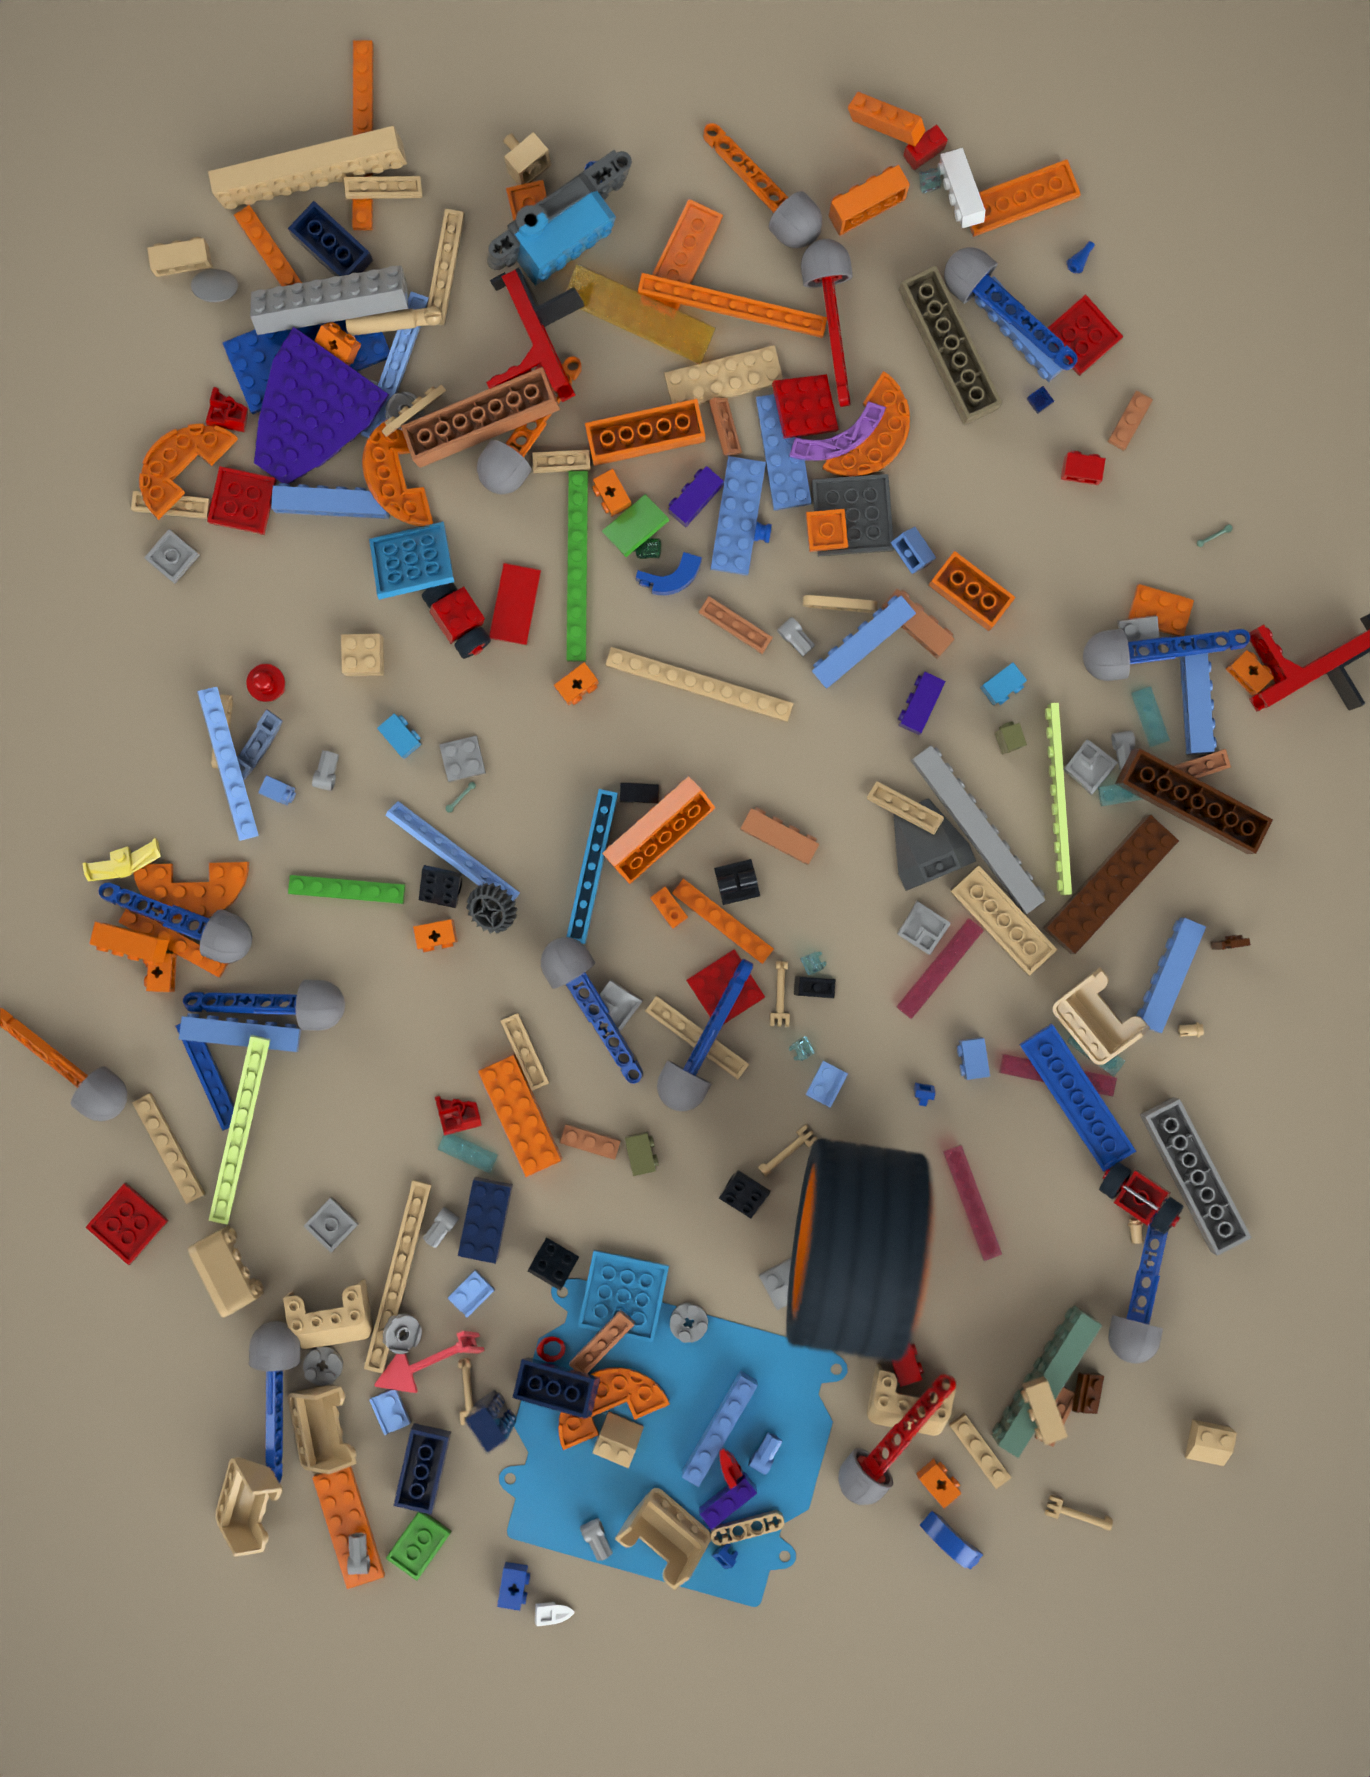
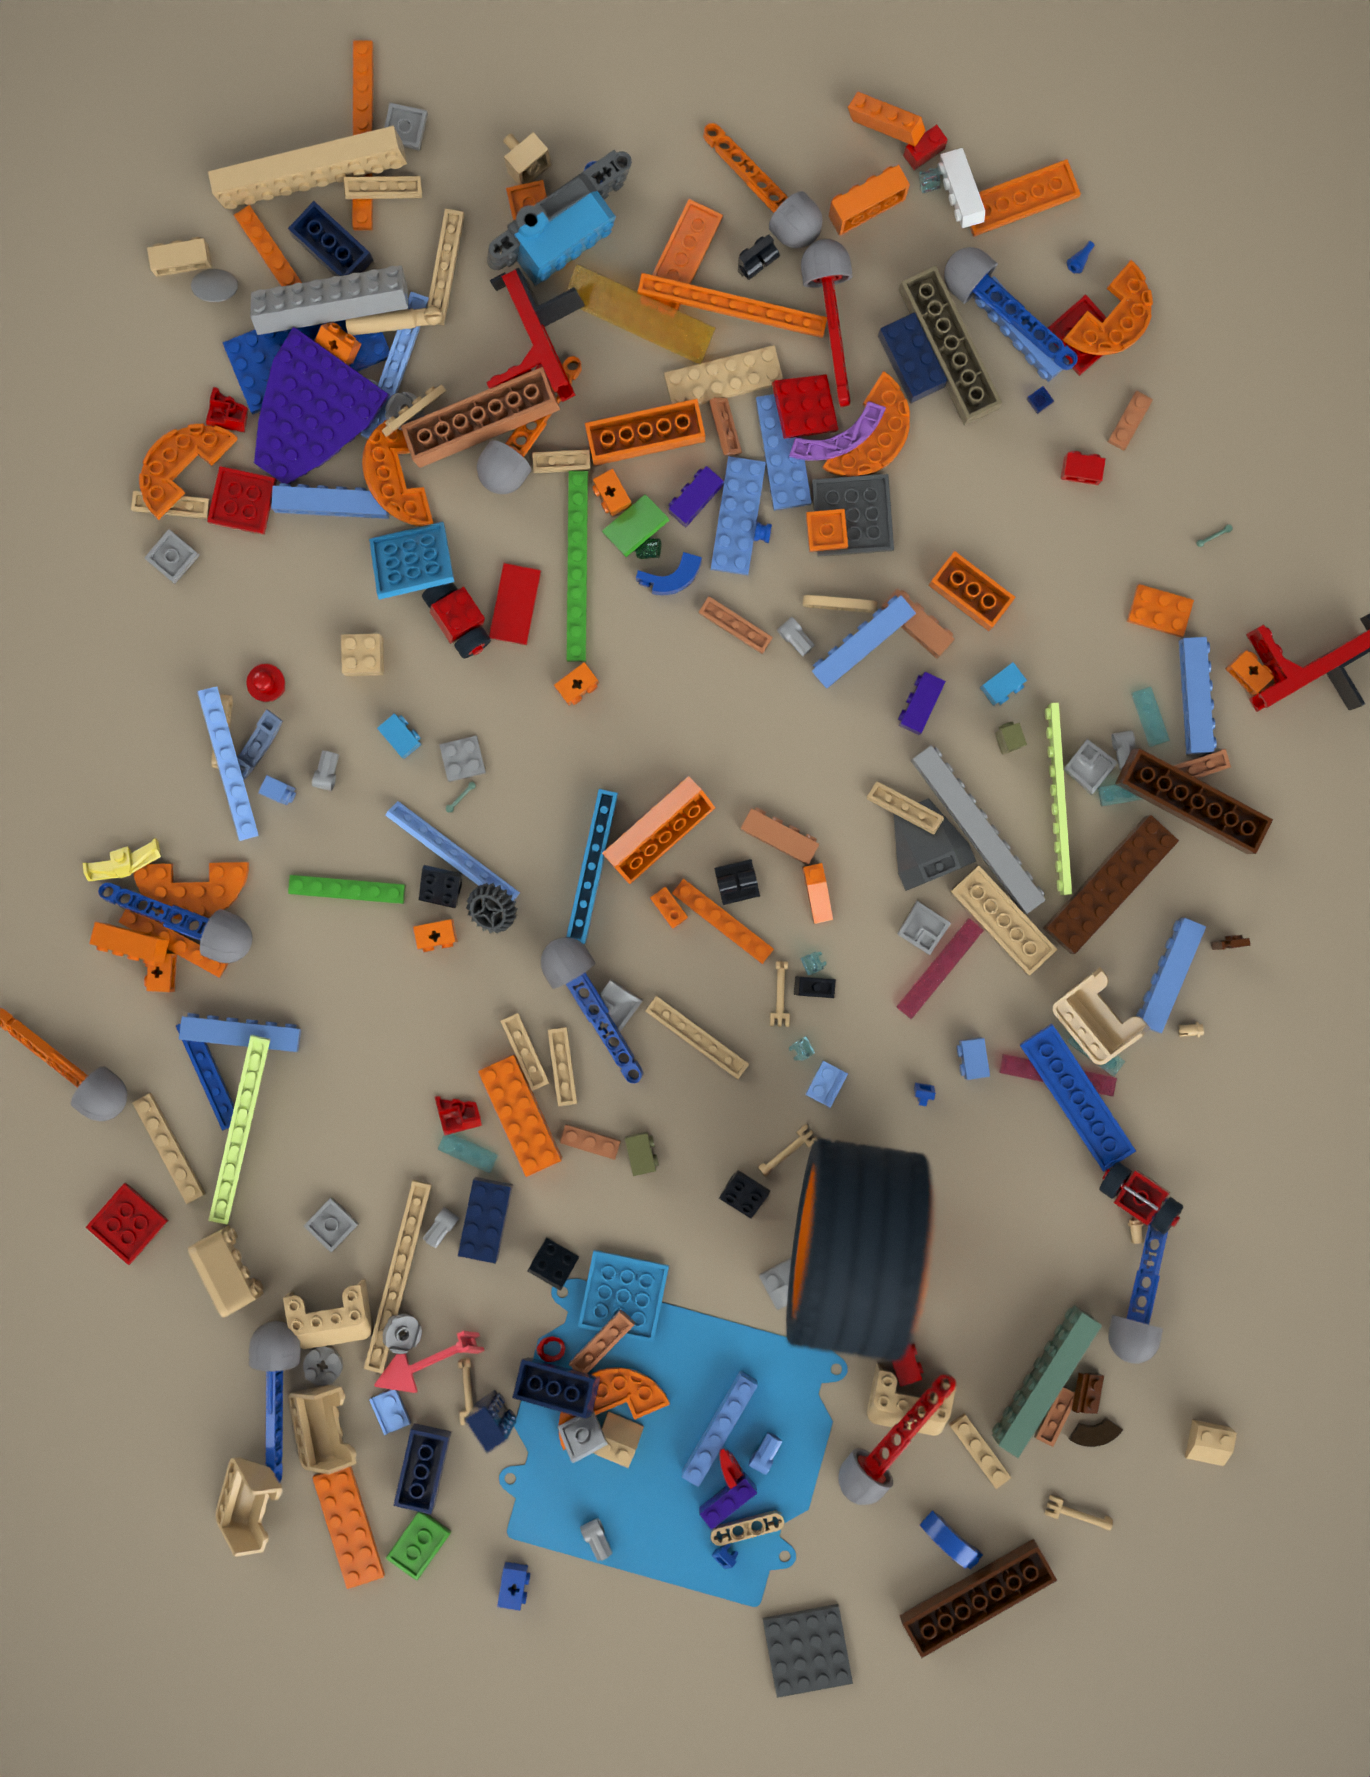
piece [183,980,345,1031] -> none
light grey piece [347,1533,370,1575] -> none
light blue plate [448,1269,495,1318] -> none
white plate [535,1602,574,1626] -> none
tan plate [606,647,793,722] -> none
tan windscreen [615,1488,711,1590] -> none
black slope [620,783,659,804] -> none
piece [657,959,753,1111] -> none
light grey plate [670,1302,708,1343] -> none
red plate [686,949,765,1025] -> none
medium blue brick [891,527,936,574] -> none
orange brick [916,1459,962,1509] -> none
clear pink plate [943,1145,1002,1261] -> none
tan brick [1021,1376,1068,1445] -> none
piece [1083,629,1250,681] -> none
light grey plate [1118,615,1162,656] -> none
light grey brick [1140,1097,1252,1256] -> none
none -> light grey plate [384,103,428,150]
none -> tan plate [548,1027,577,1106]
none -> light grey plate [558,1410,608,1463]
none -> black plate [738,234,780,280]
none -> dark grey plate [763,1604,853,1698]
none -> slope [802,863,833,924]
none -> dark blue brick [878,312,948,404]
none -> reddish brown brick [900,1539,1057,1658]
none -> orange plate [1063,260,1153,355]
none -> dark brown tile [1068,1418,1123,1447]

